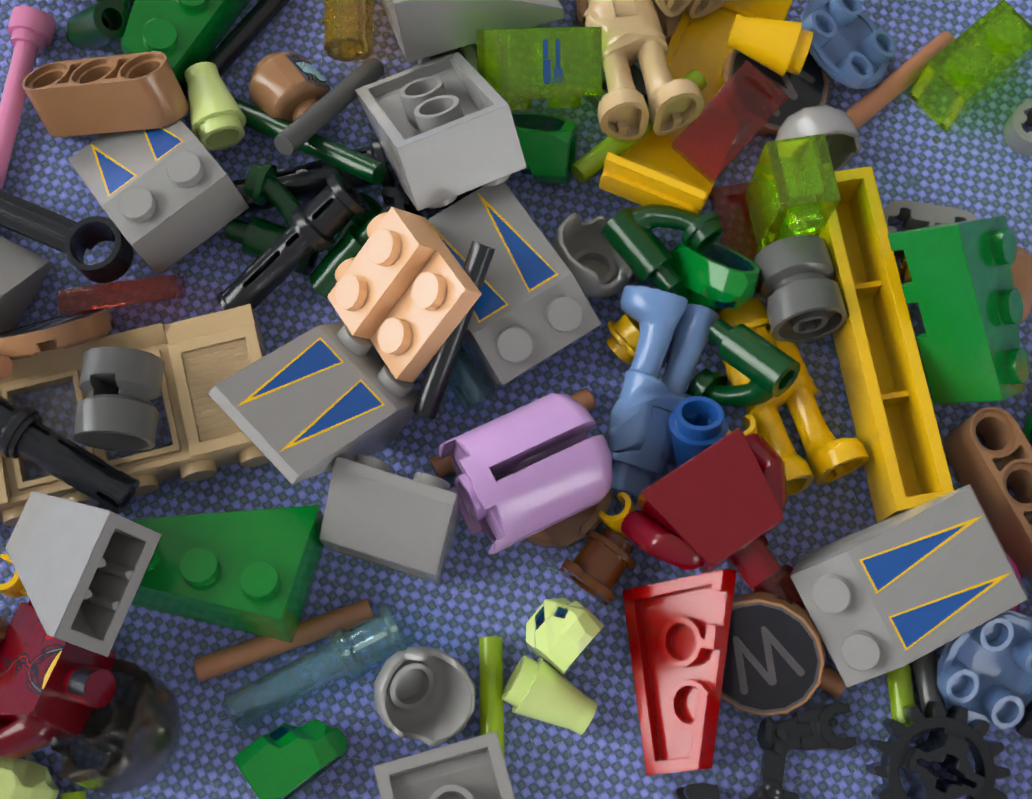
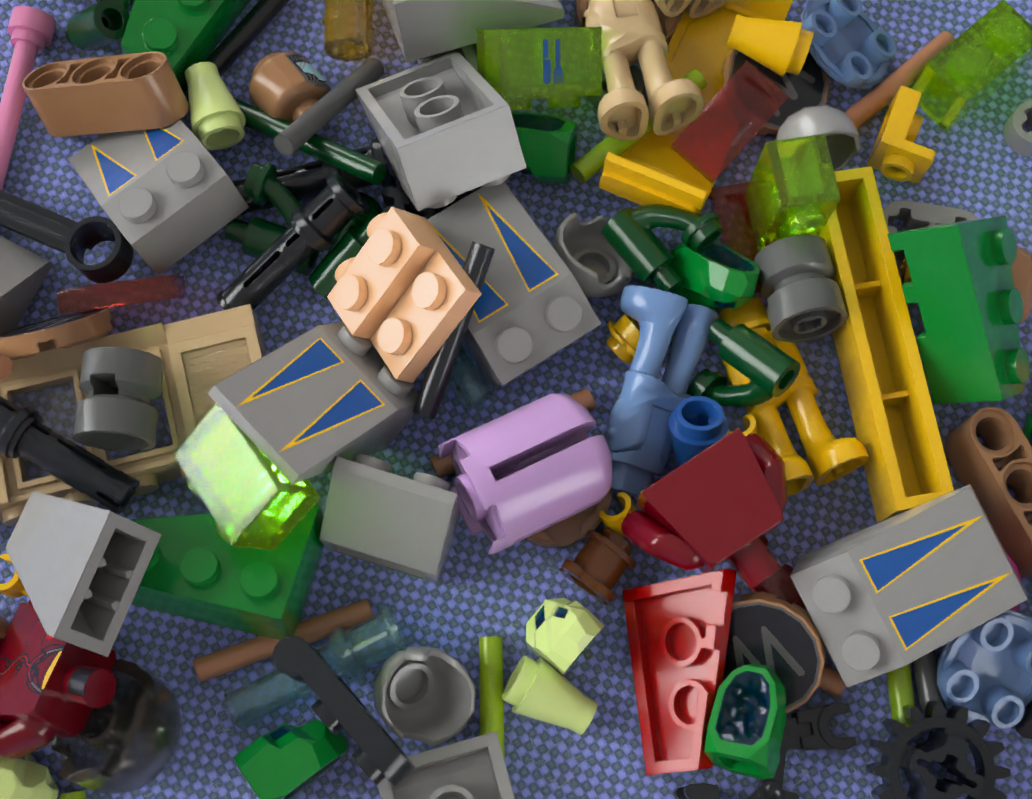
none -> clear neon green brick [173,403,321,551]
none -> black plate [273,635,415,786]
none -> rock [704,664,787,780]
none -> yellow bracket [866,85,936,183]

